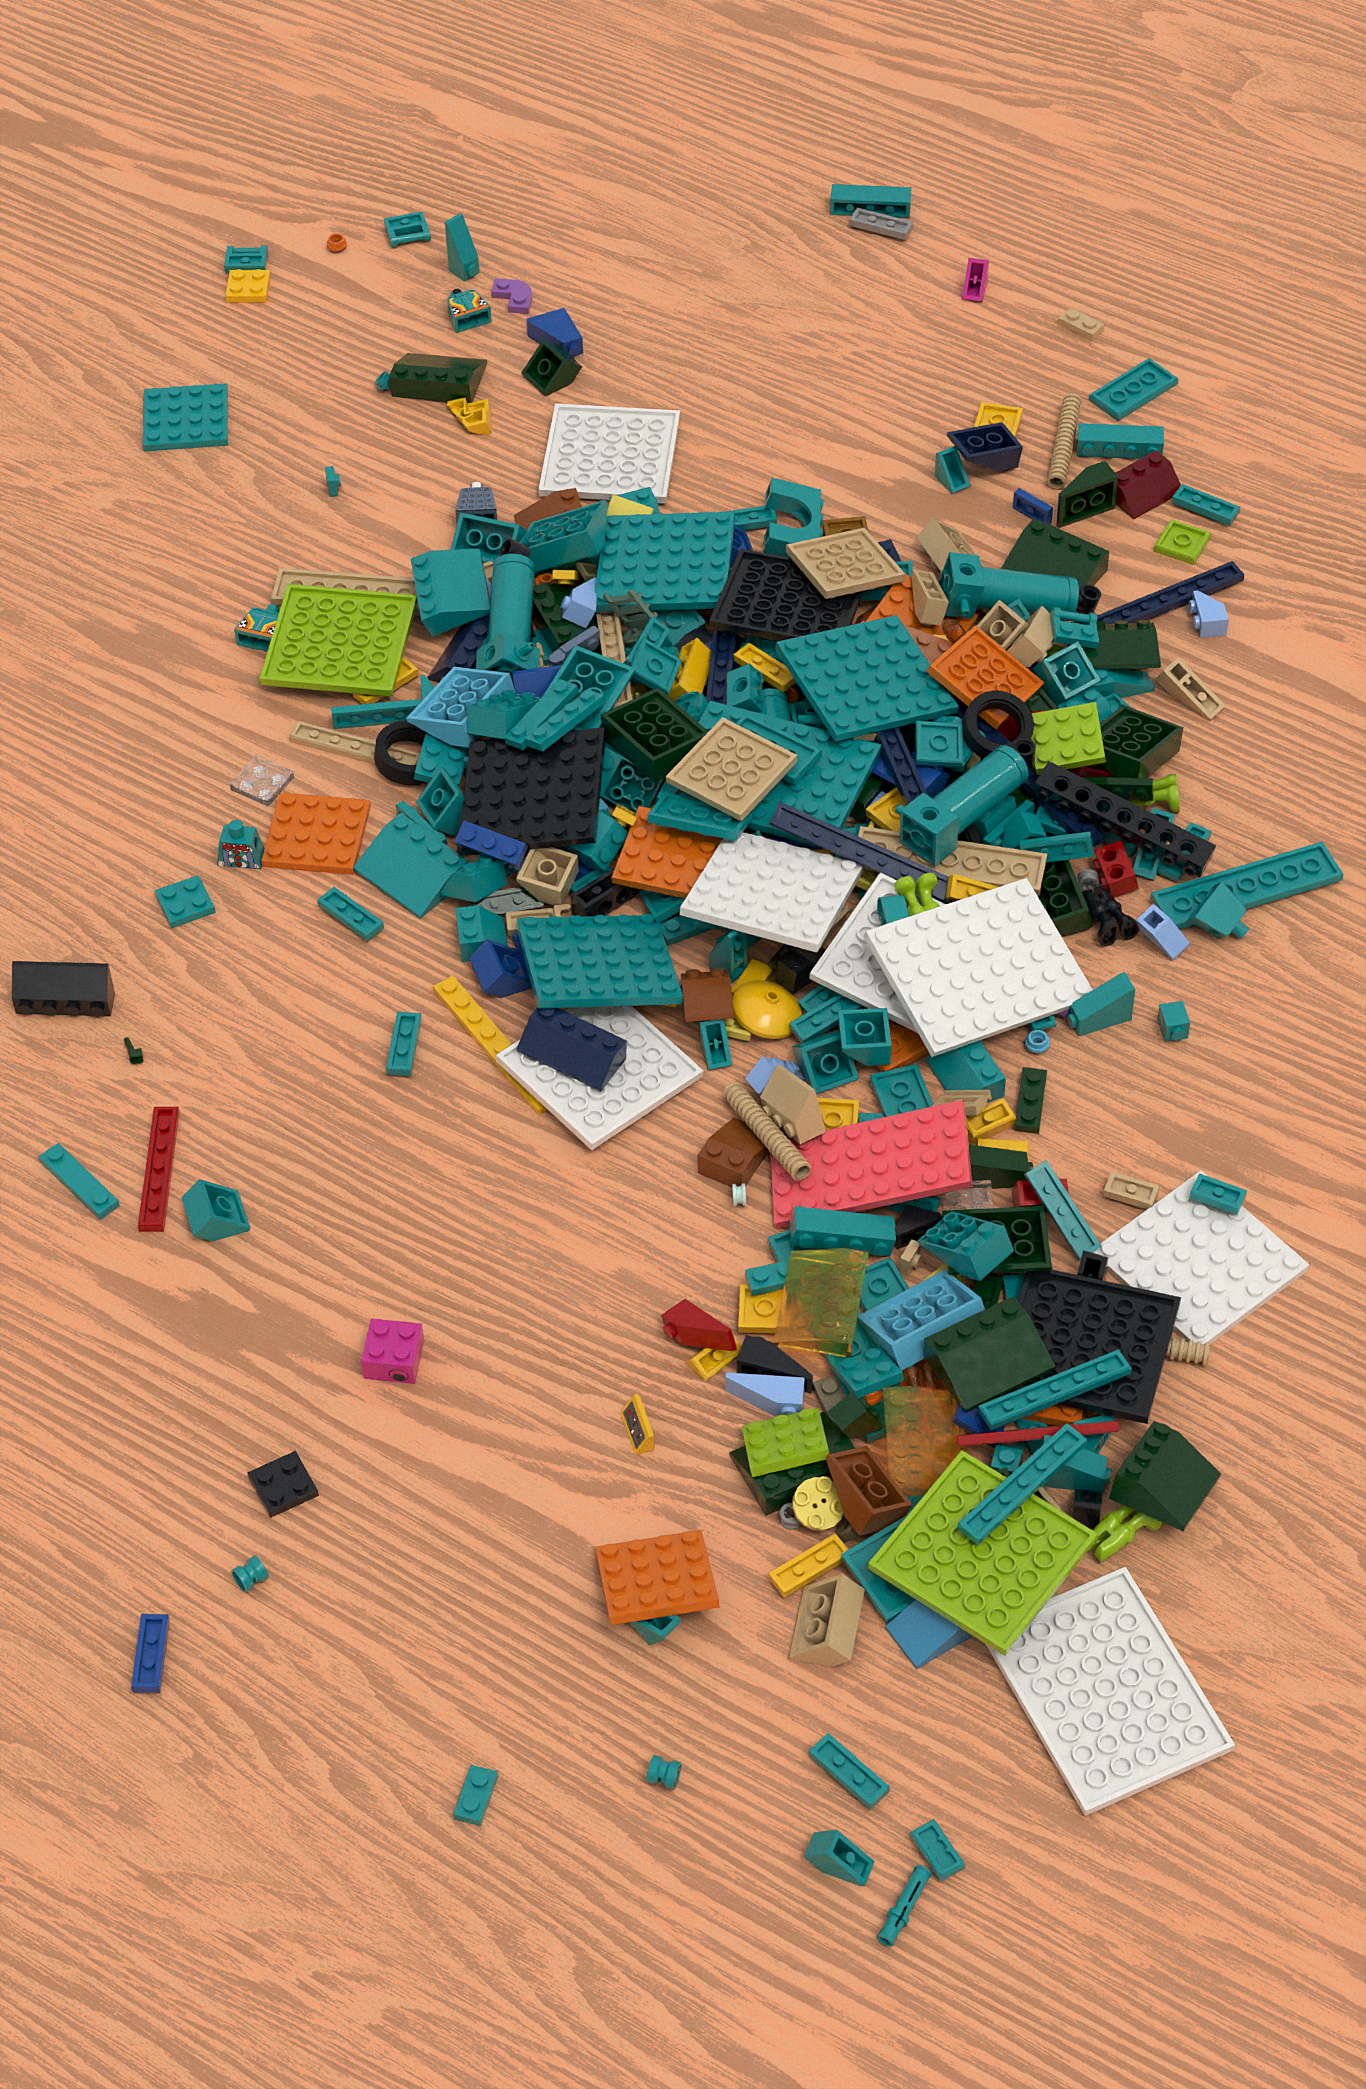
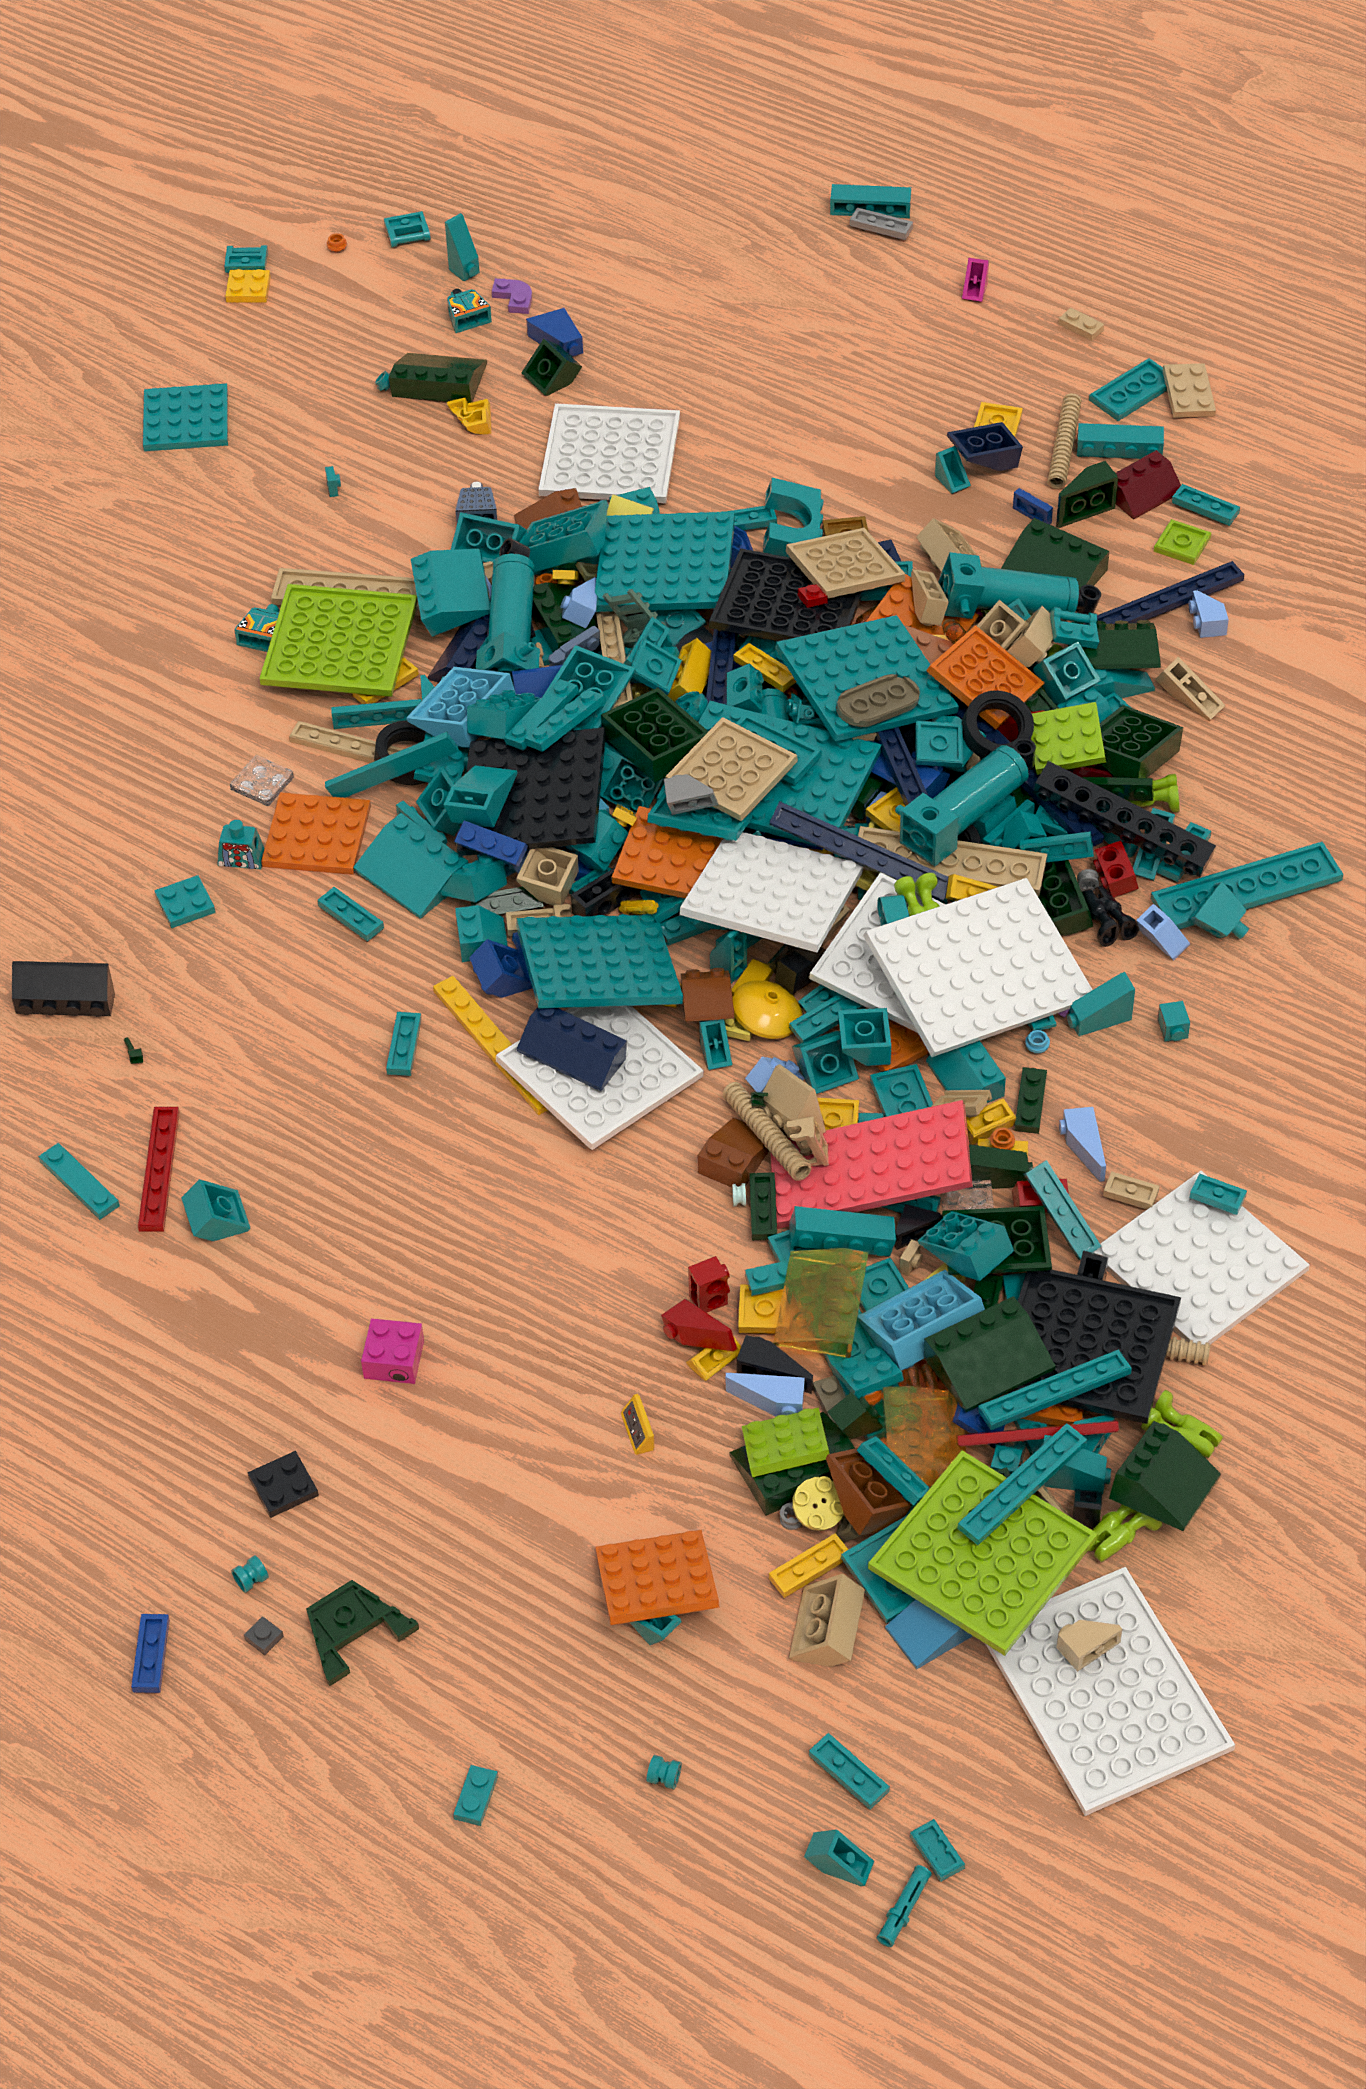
none -> dark grey plate [244,1616,284,1655]
none -> dark green wing [306,1580,419,1686]
none -> teal tile [325,732,458,798]
none -> teal slope [444,765,518,828]
none -> yellow axle [619,900,659,915]
none -> light grey slope [664,774,718,815]
none -> red brick [688,1256,730,1313]
none -> dark green hand [750,1092,768,1107]
none -> dark green plate [750,1172,777,1240]
none -> teal hinge [786,693,815,723]
none -> tan hinge [787,1116,829,1166]
none -> red plate [797,584,828,608]
none -> dark tan tile [836,674,920,727]
none -> teal plate [857,1436,930,1506]
none -> orange plate [990,1128,1015,1150]
none -> tan slope [1056,1620,1122,1672]
none -> light blue slope [1059,1107,1106,1182]
none -> lime piece [1141,1390,1223,1458]
none -> tan plate [1162,363,1216,418]

